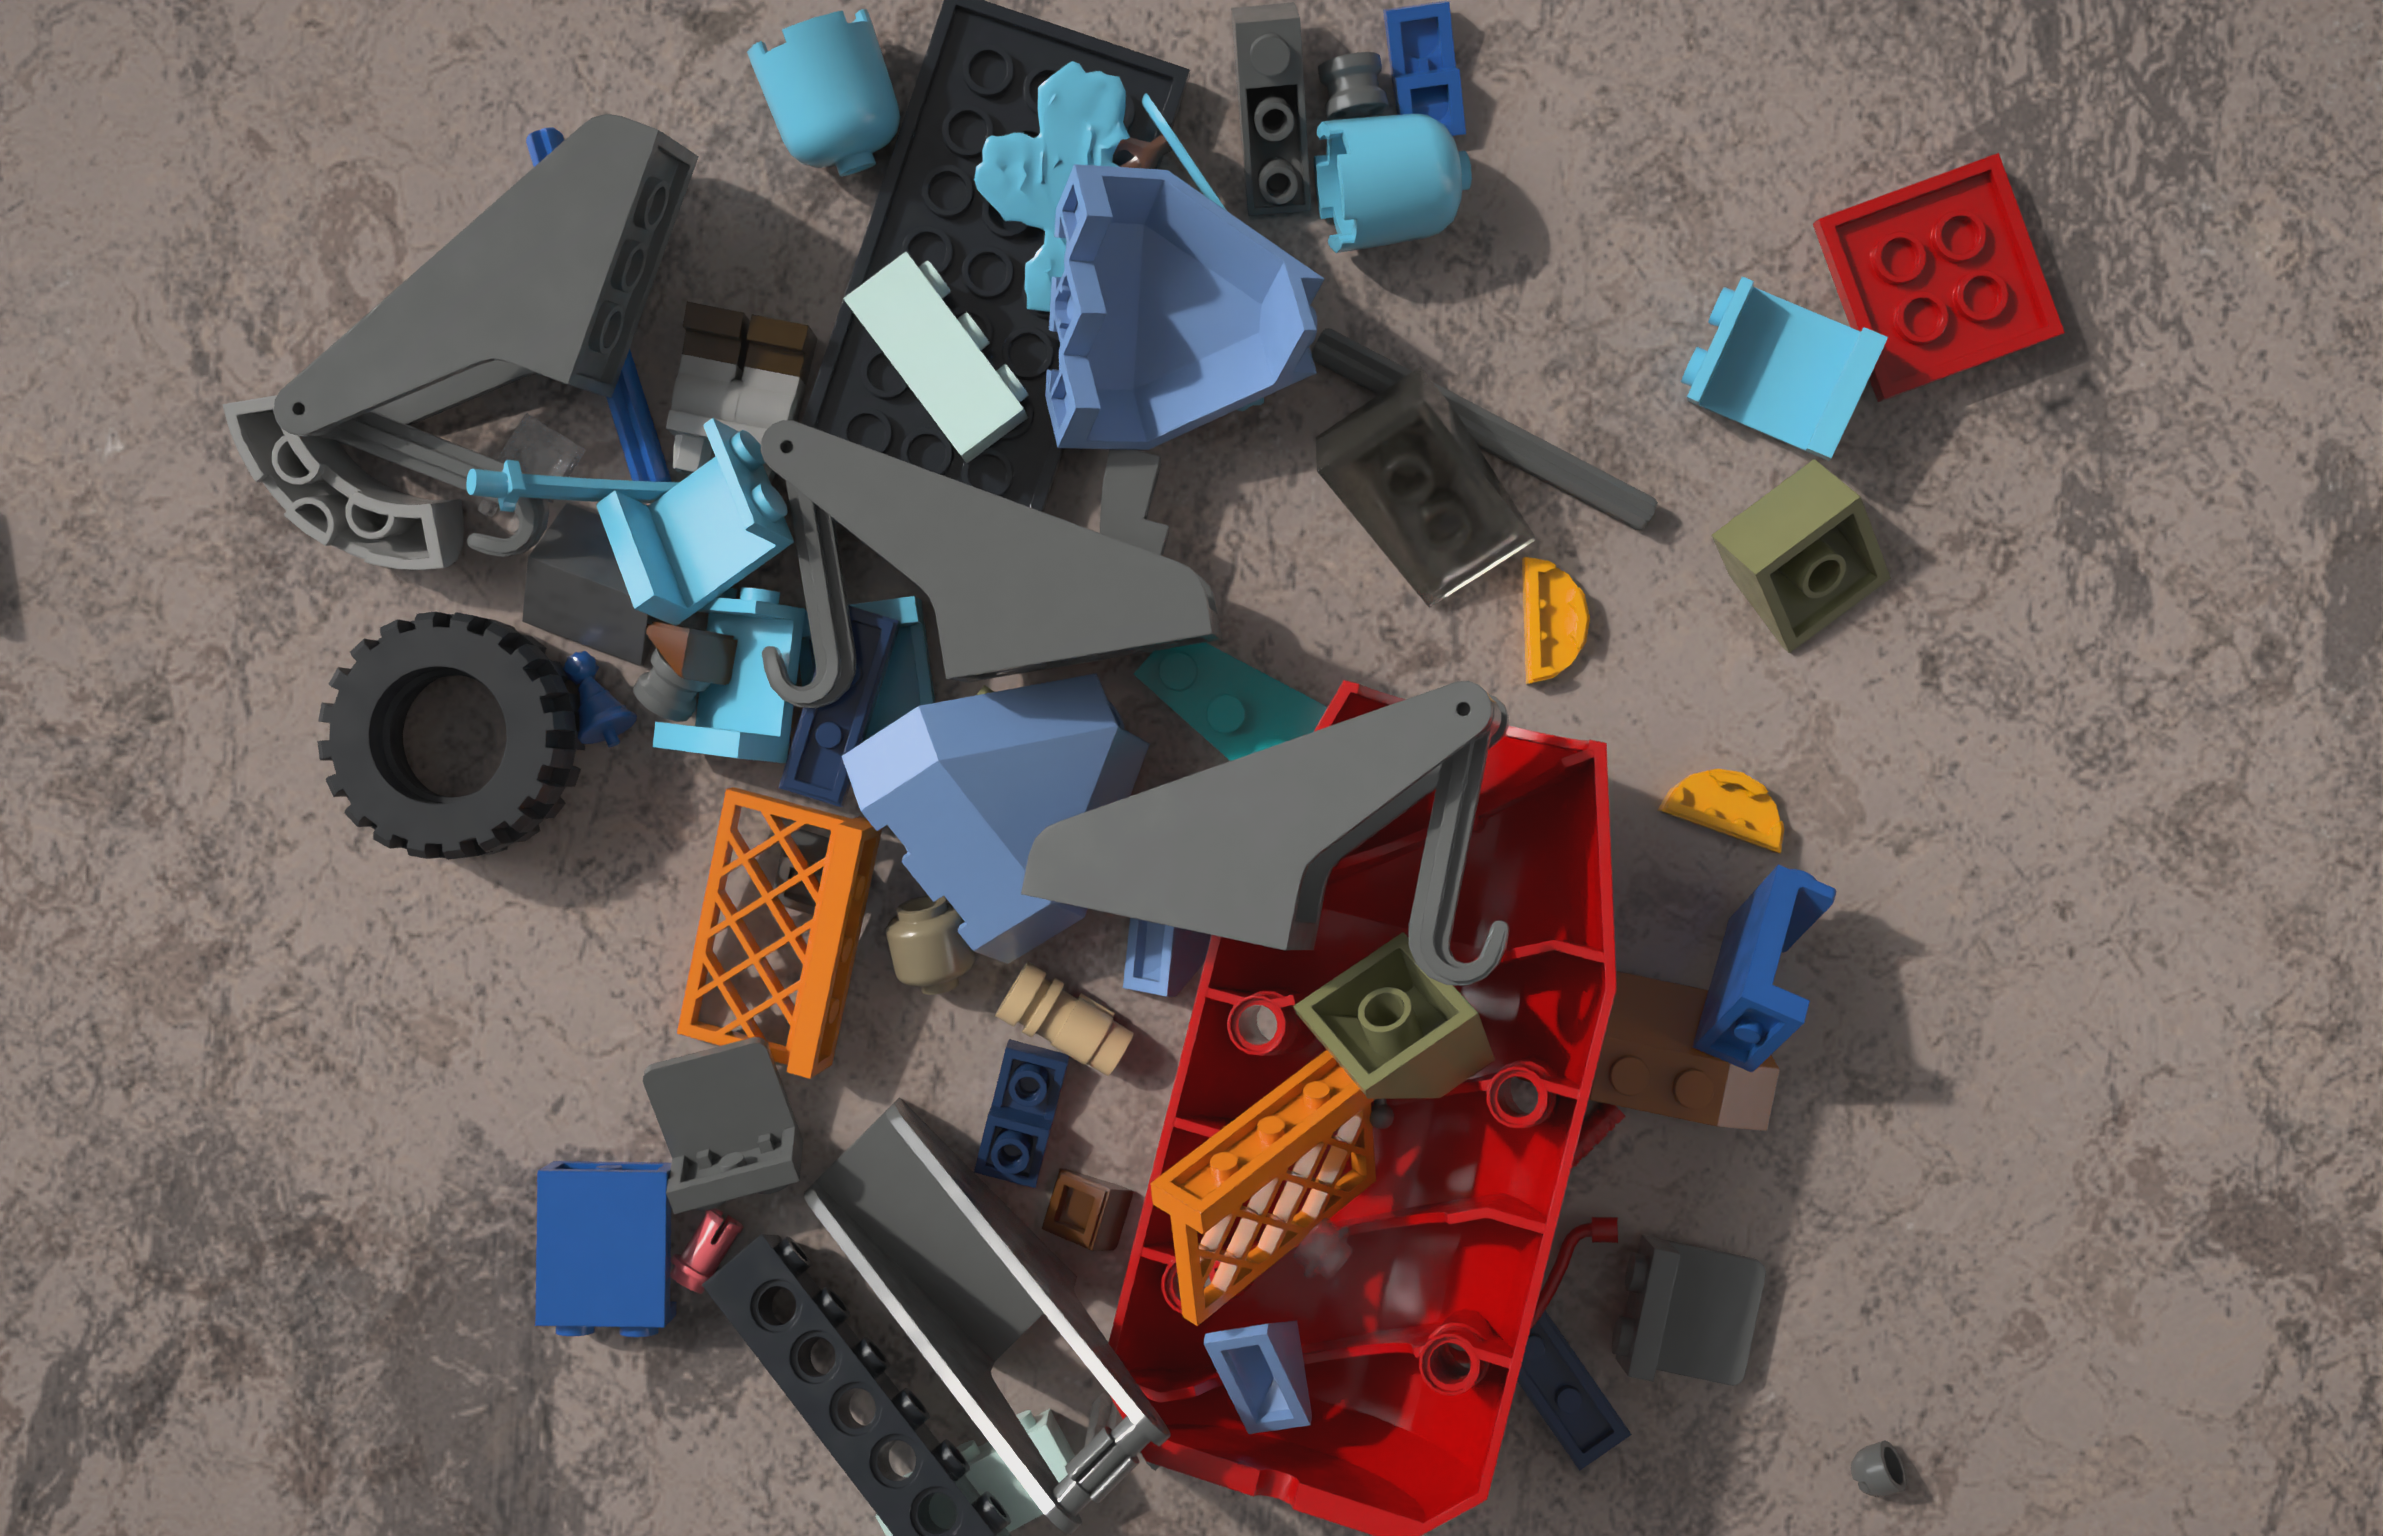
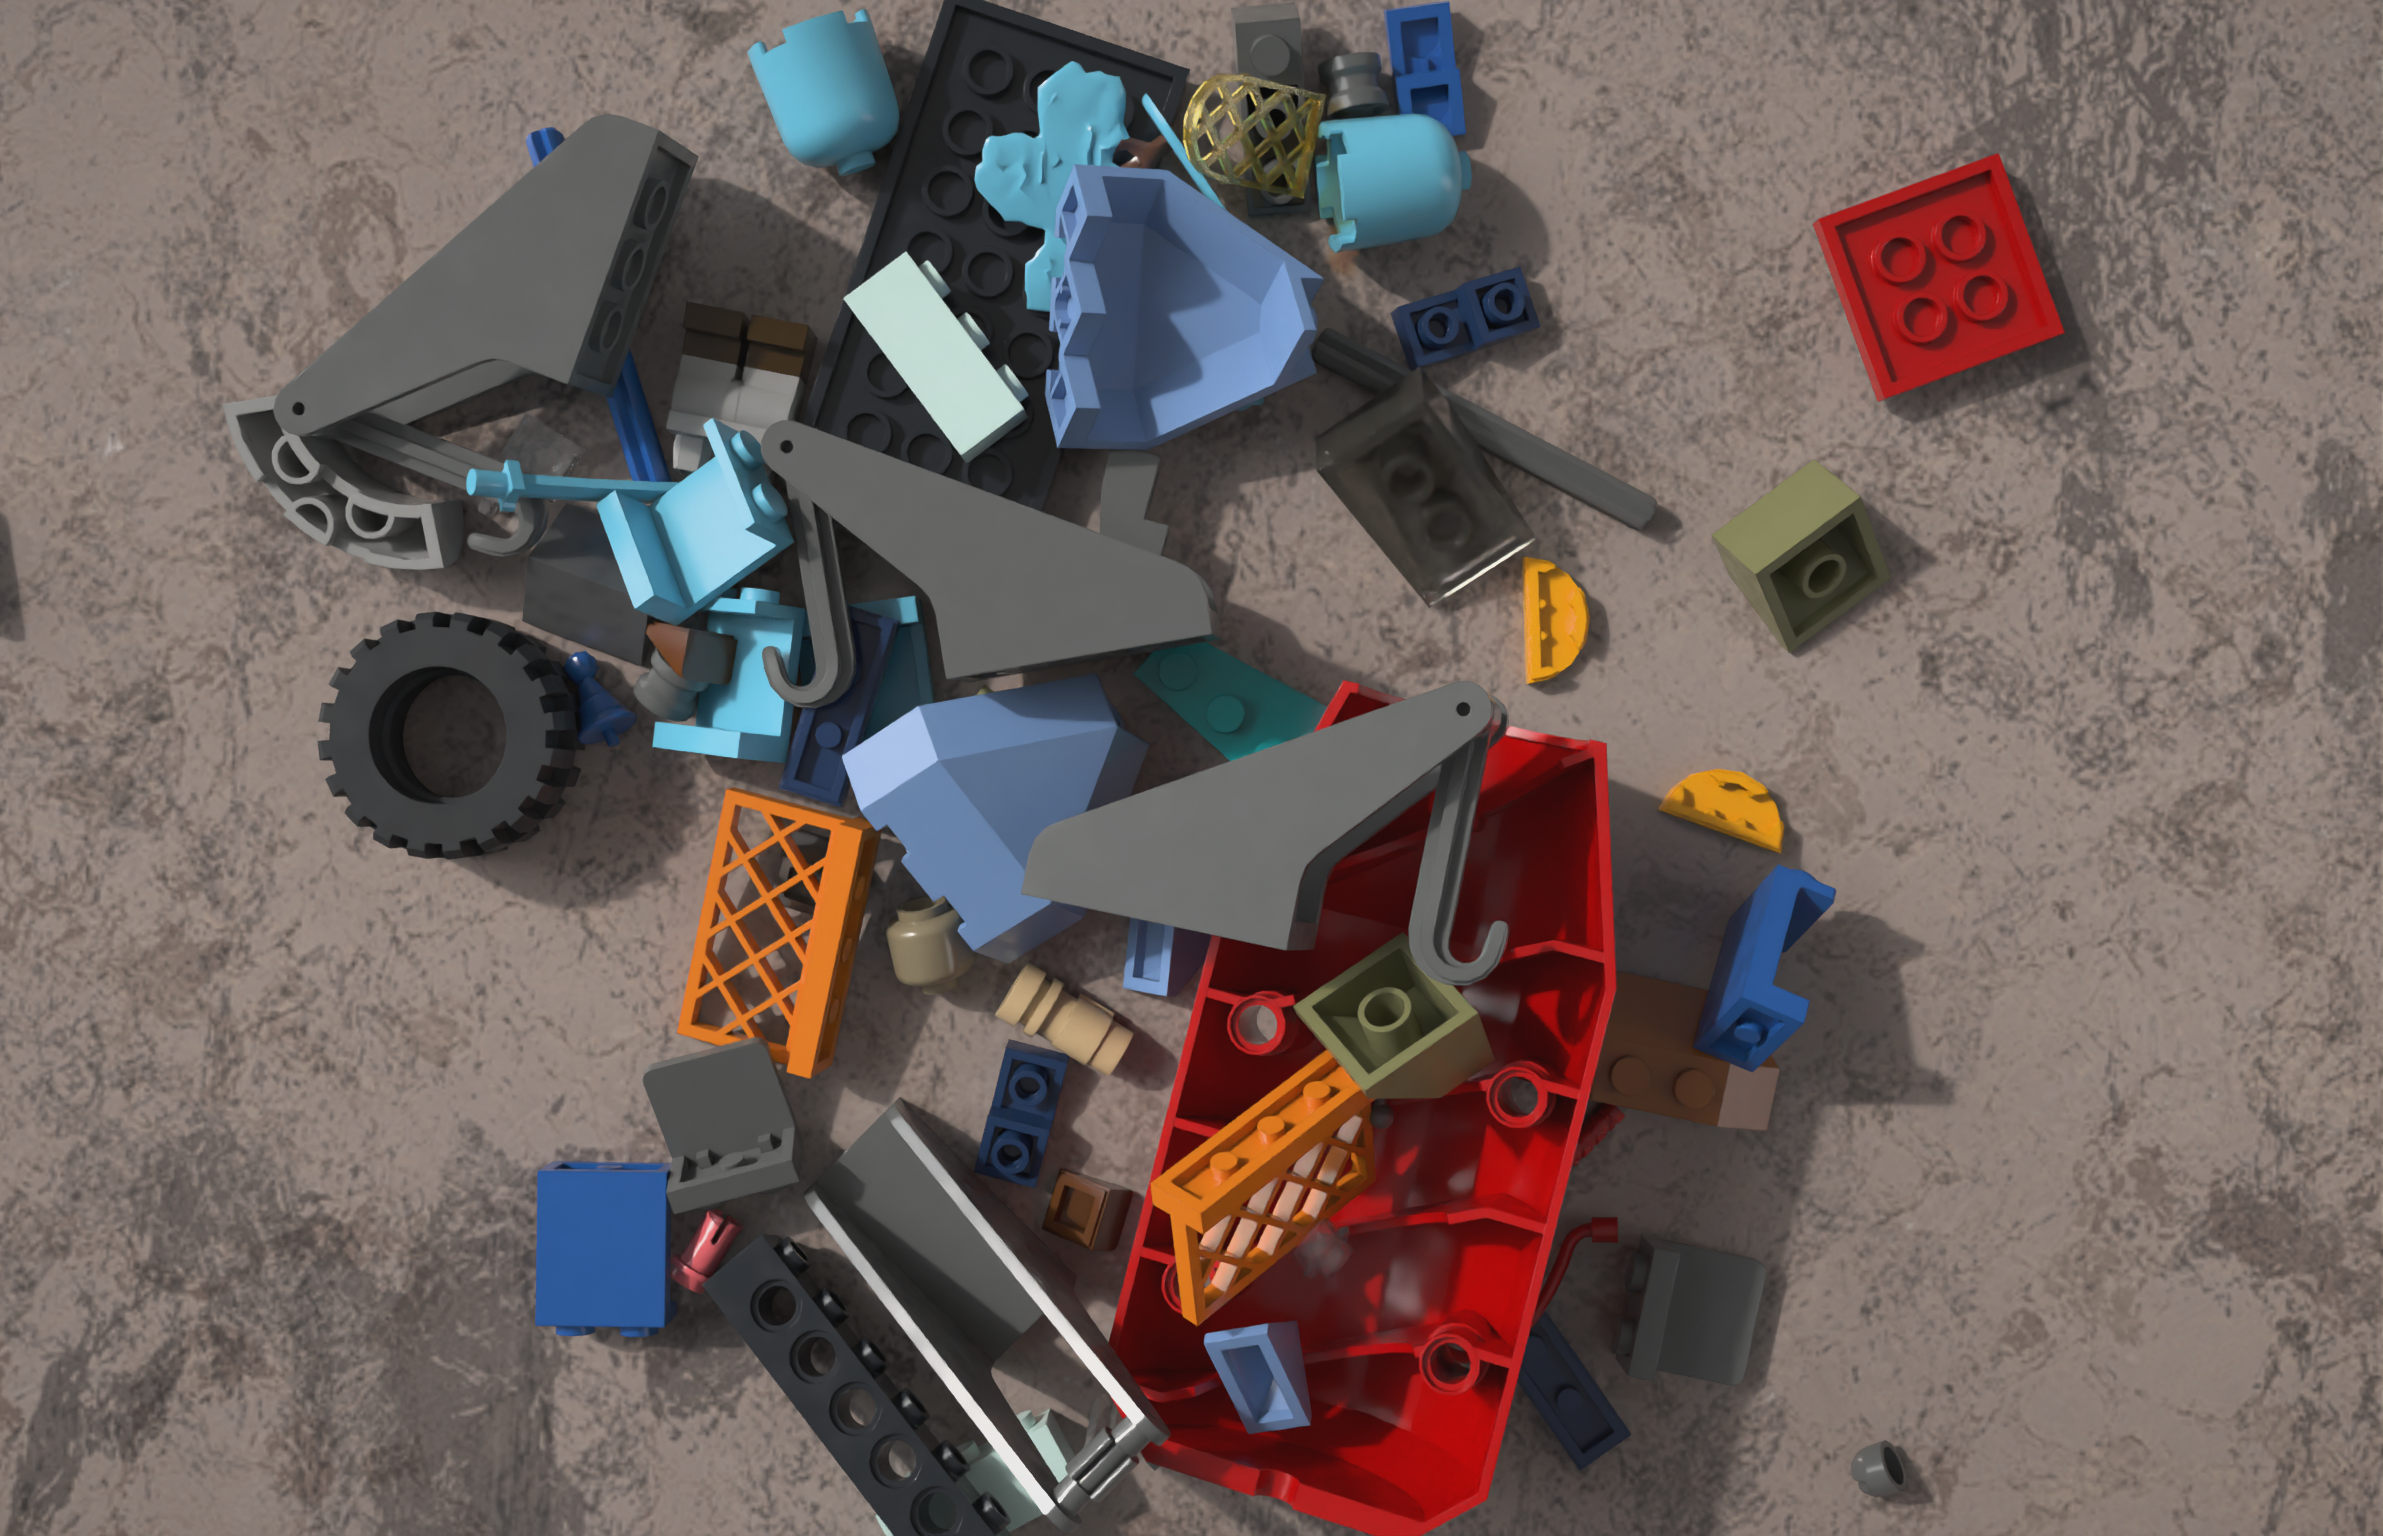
medium azure panel [1681,276,1888,461] -> none
none -> clear yellow window [1183,73,1326,198]
none -> dark blue slope [1390,266,1541,372]

